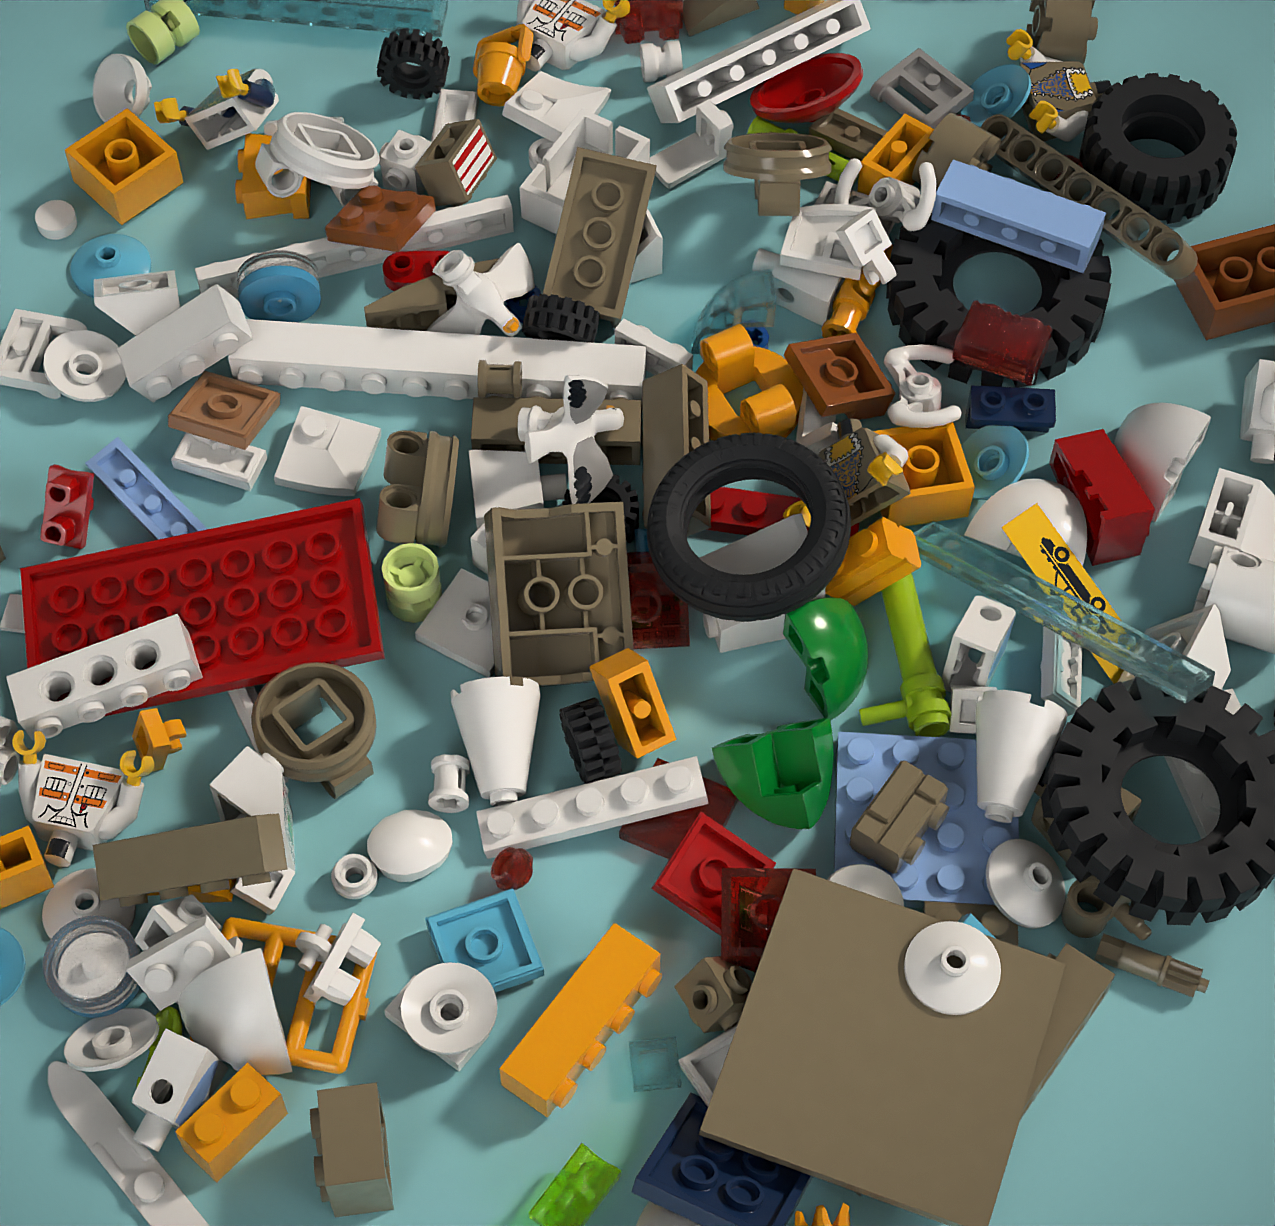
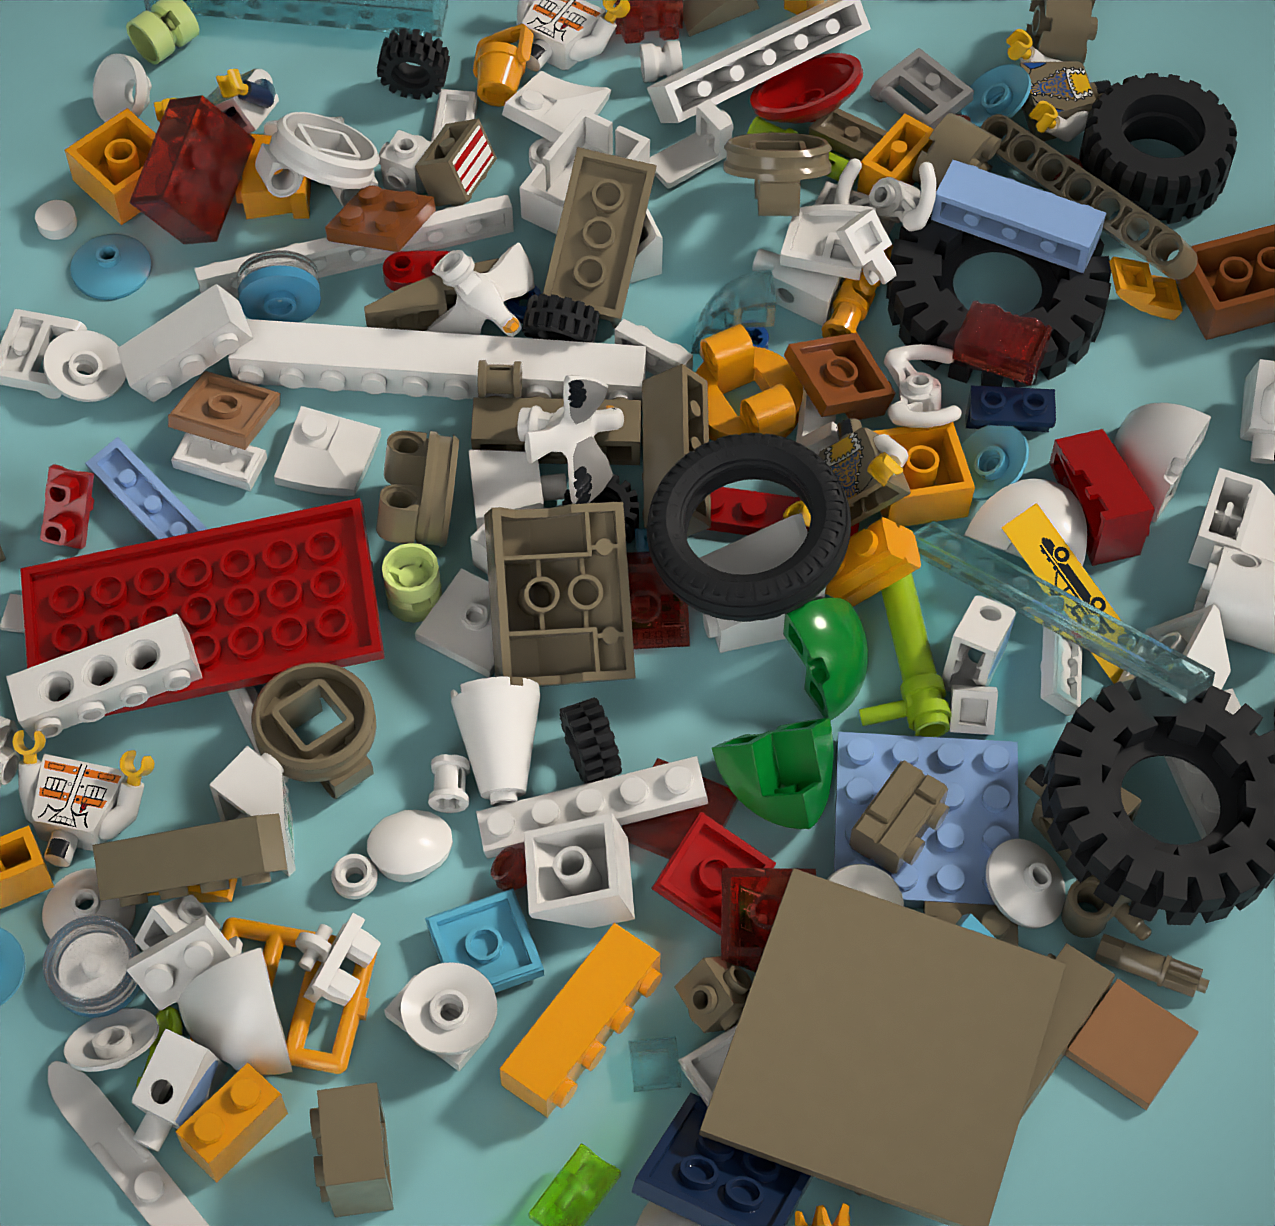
white slope [94,270,180,336] -> none
light orange tile [132,708,187,771] -> none
white plate [230,867,296,915] -> none
light orange brick [589,648,677,759] -> none
white dish [904,921,1001,1015] -> none
white cone [976,690,1068,823] -> none
none -> clear red brick [129,95,255,244]
none -> white slope [524,813,635,928]
none -> medium nougat tile [1065,979,1199,1110]
none -> light orange slope [1109,256,1183,321]

